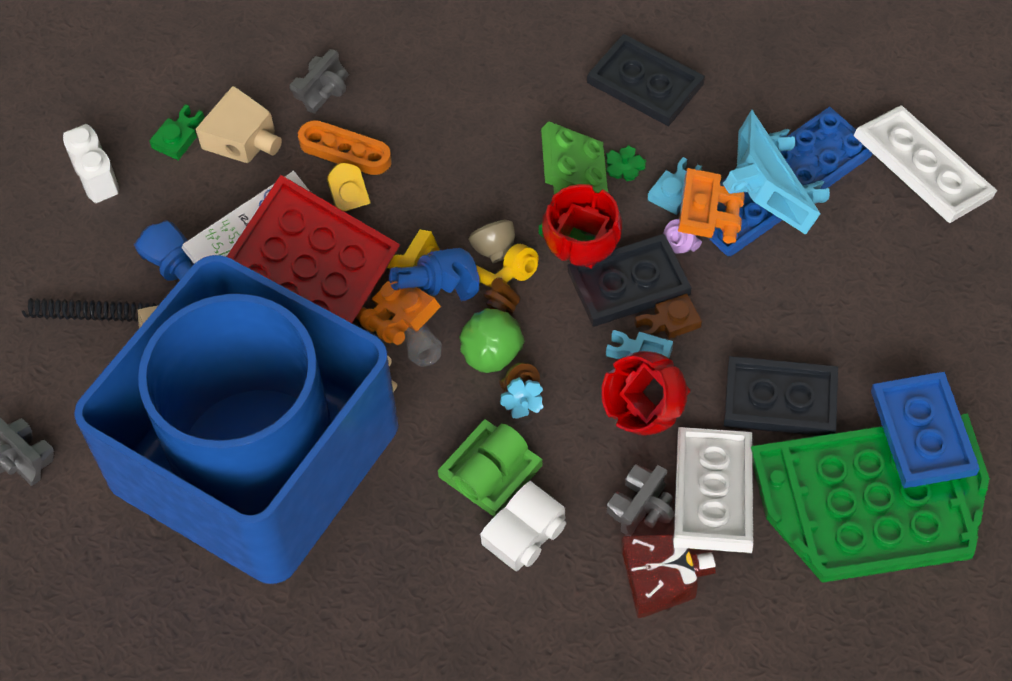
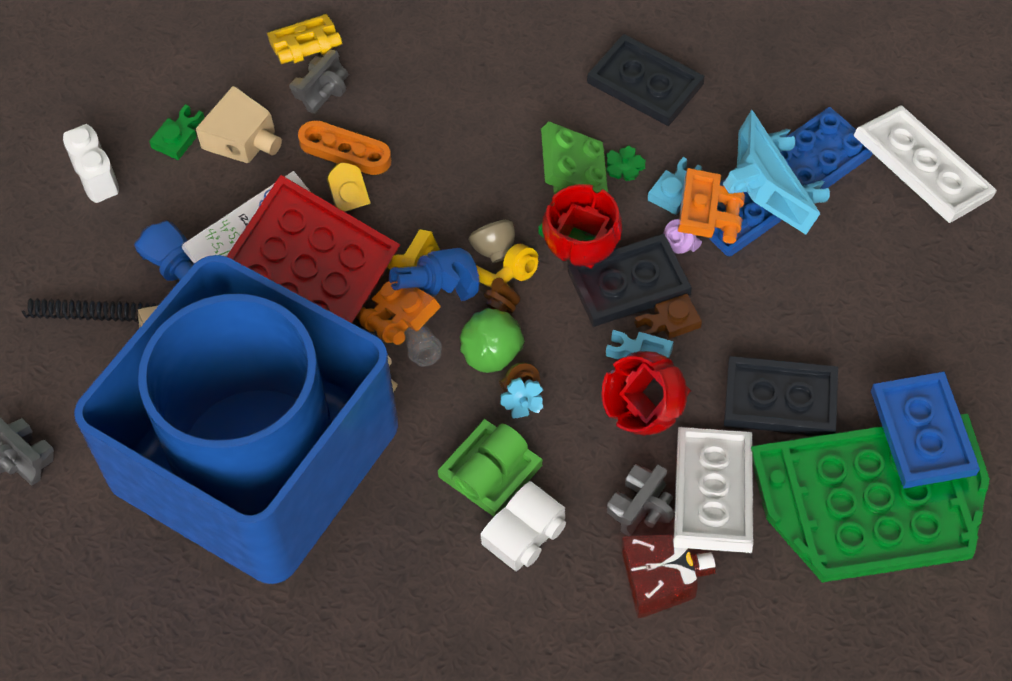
none -> yellow plate [267,14,342,64]

